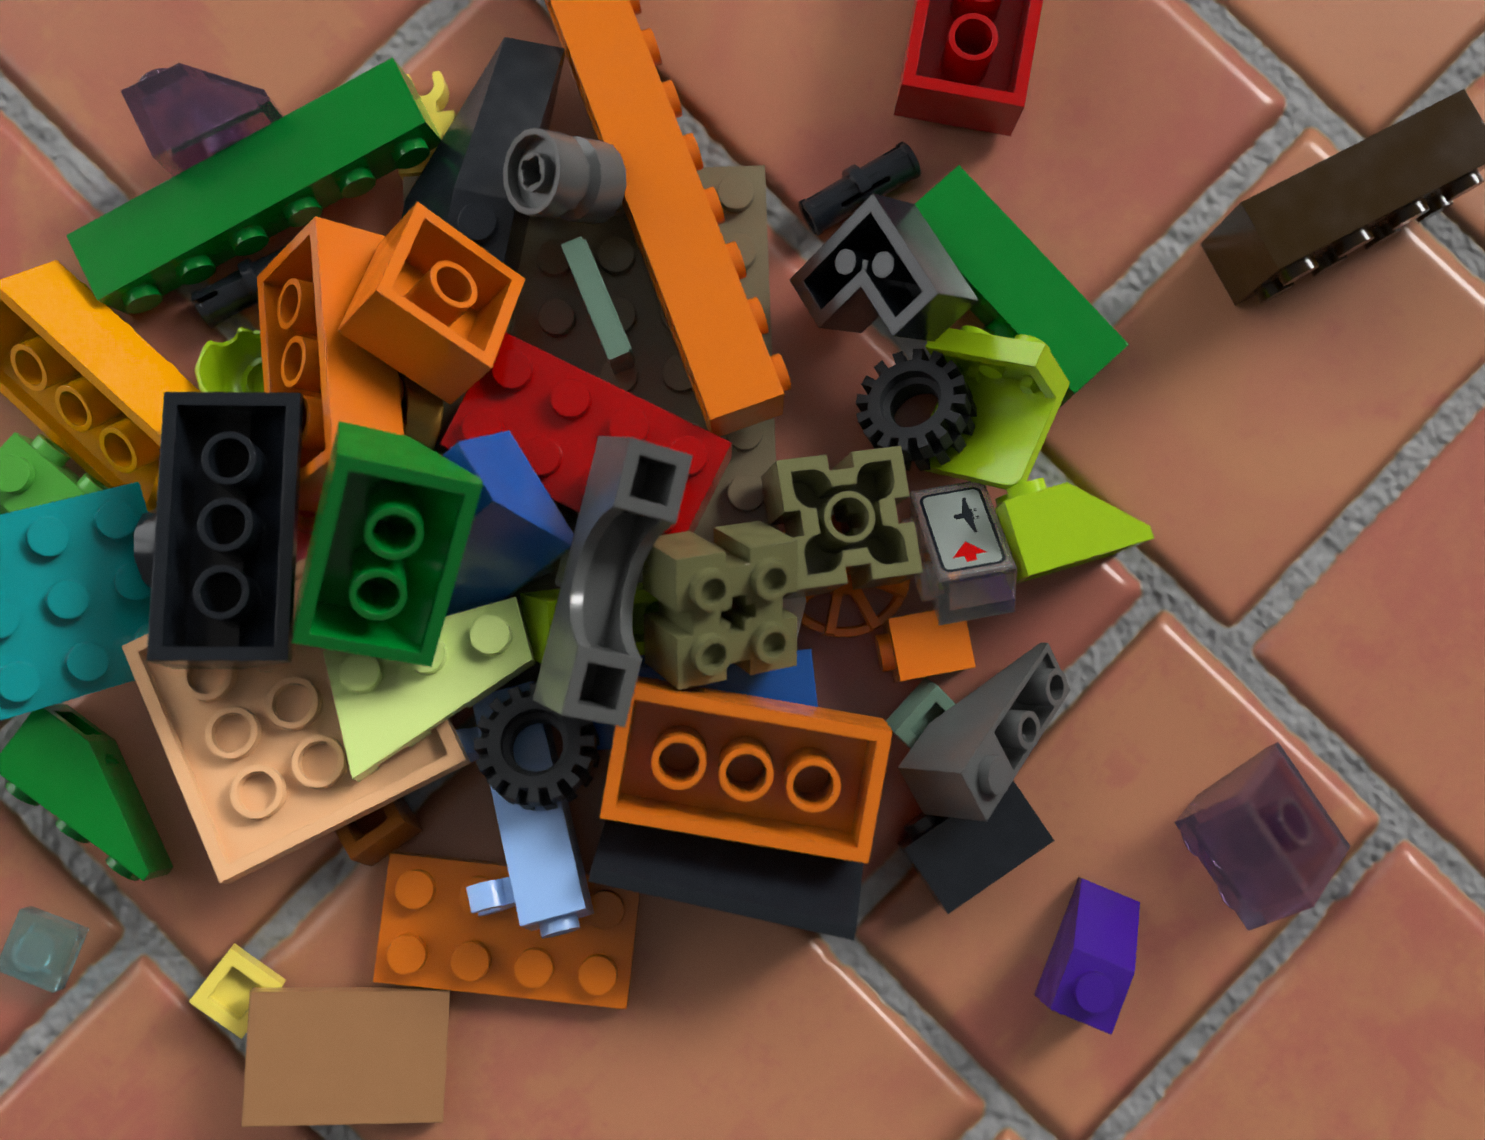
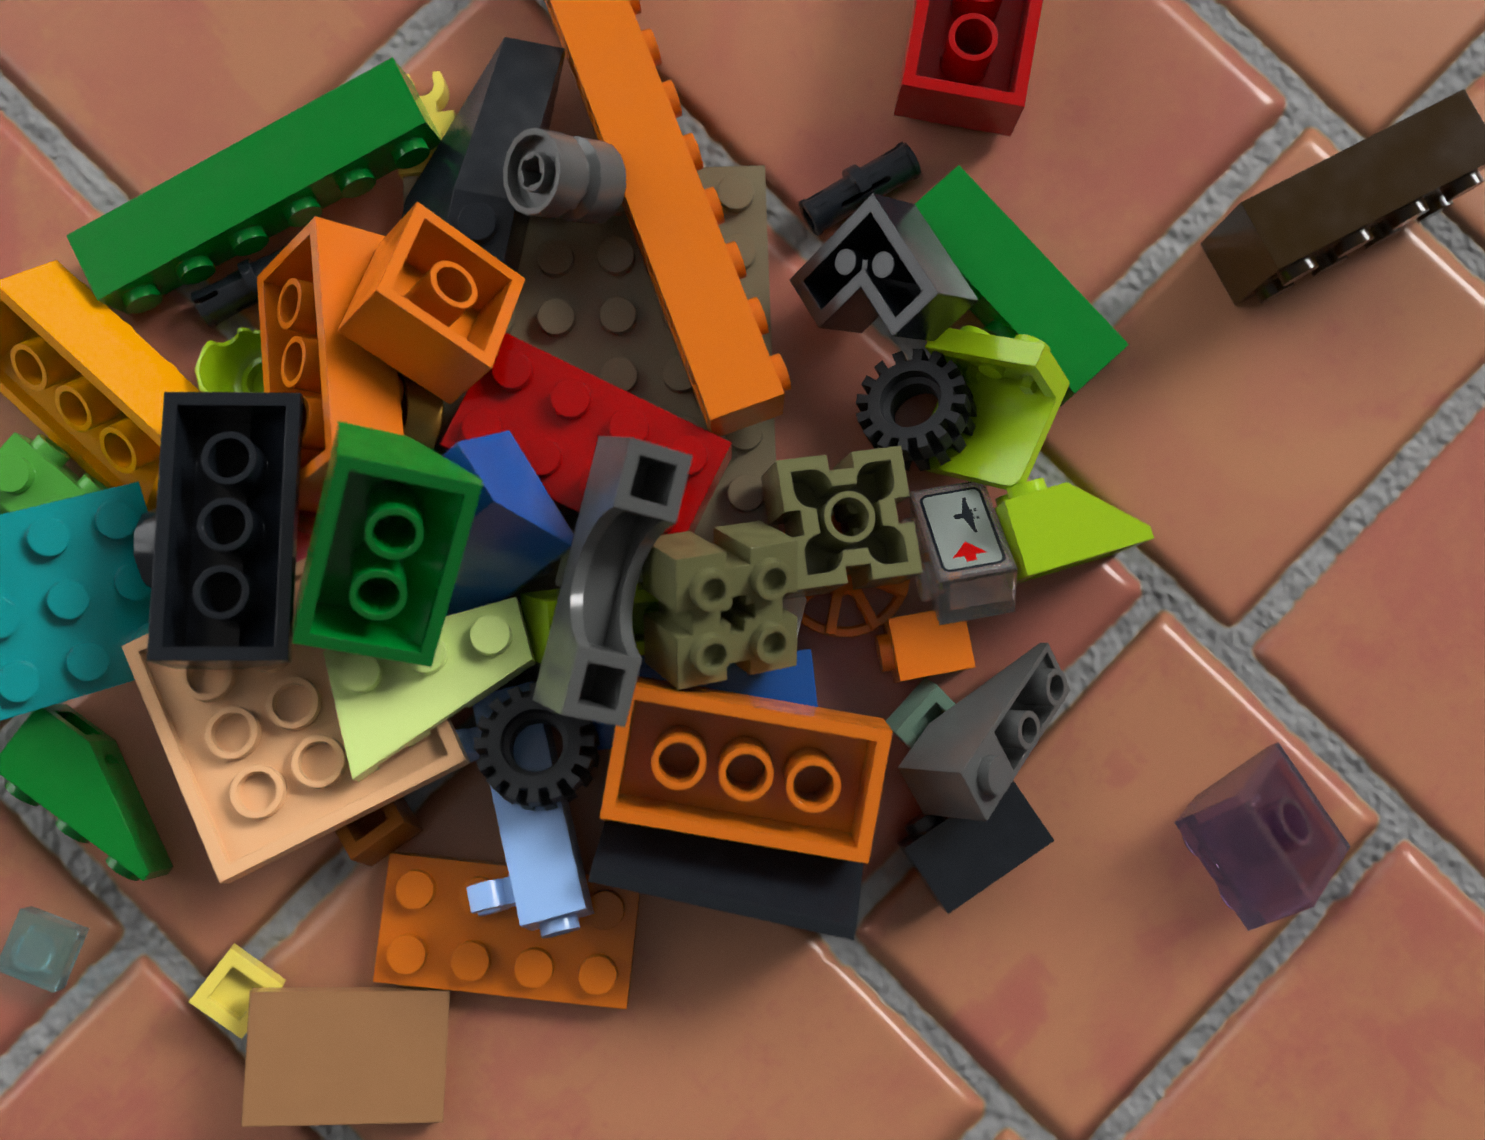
clear purple slope [121,63,284,177] -> none
sand green tile [561,237,635,375] -> none
dark purple slope [1034,877,1140,1035] -> none

